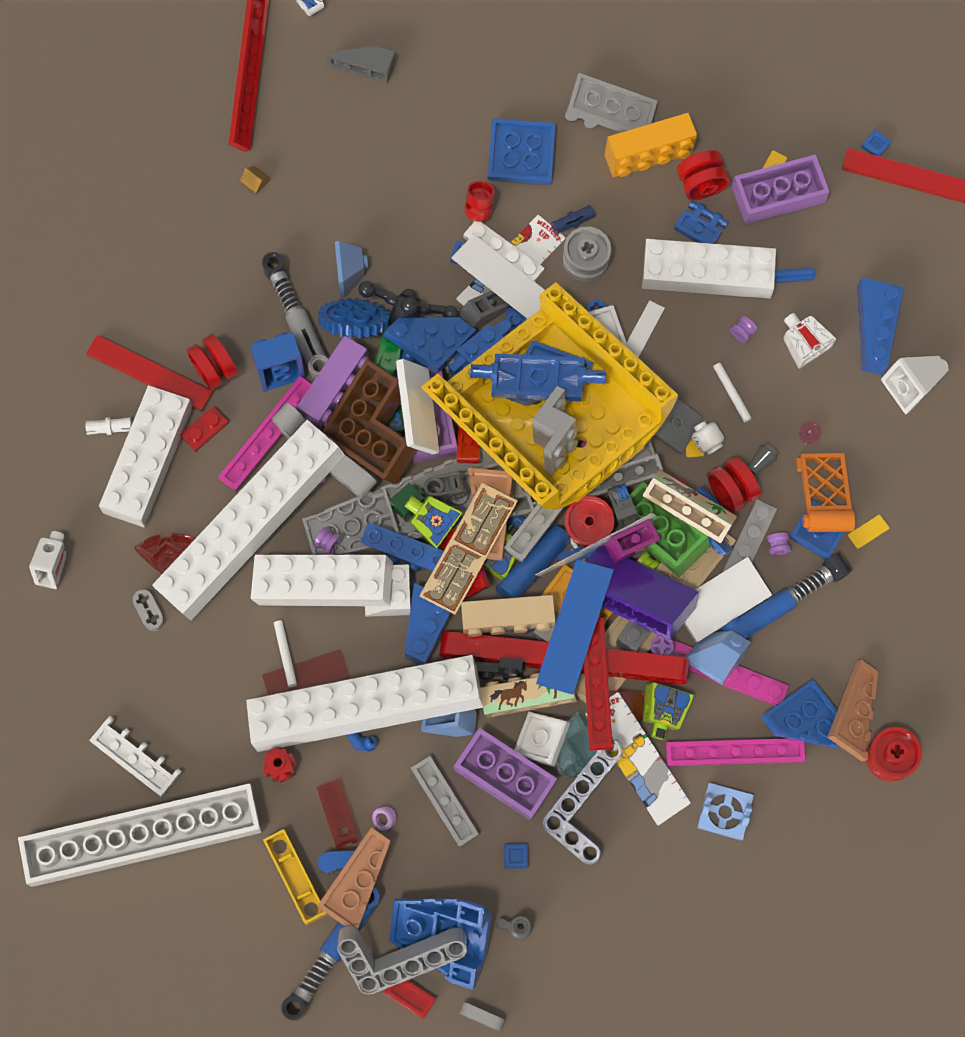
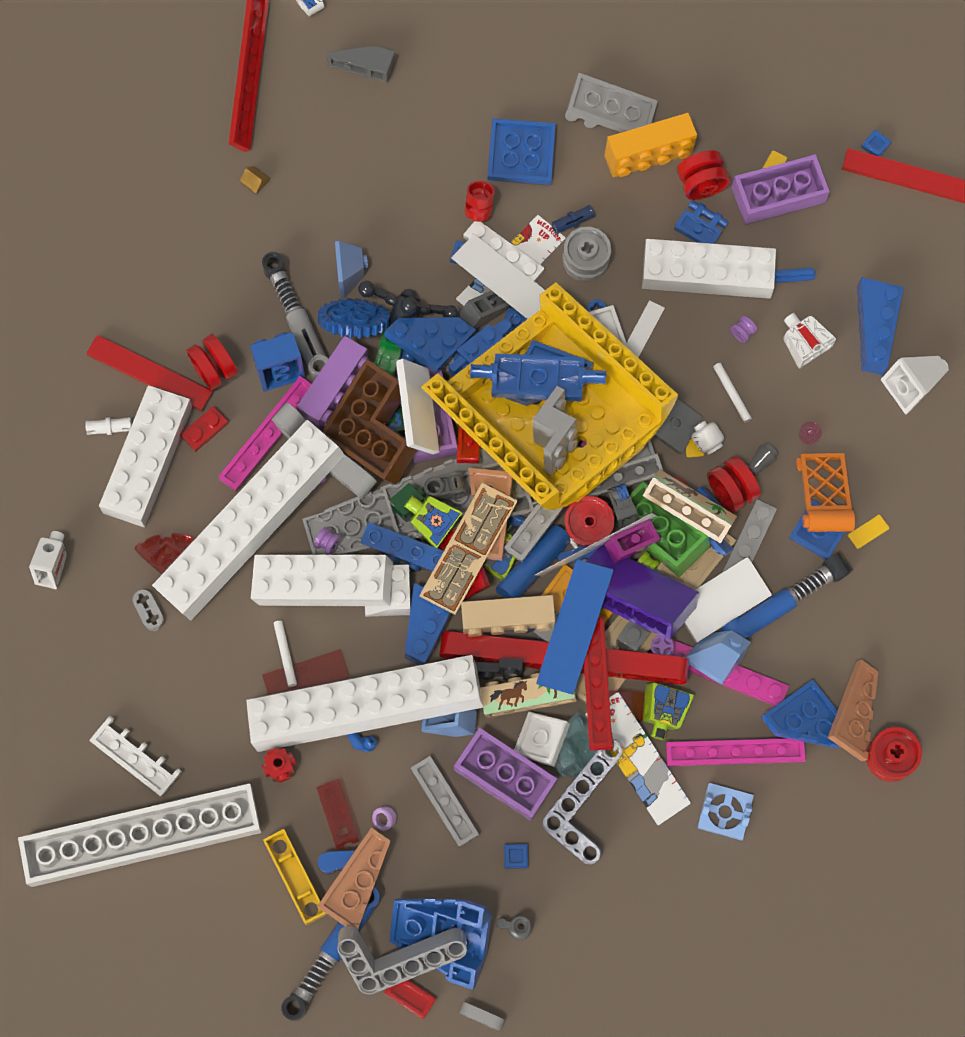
medium lavender wheel [767,533,792,556] -> none

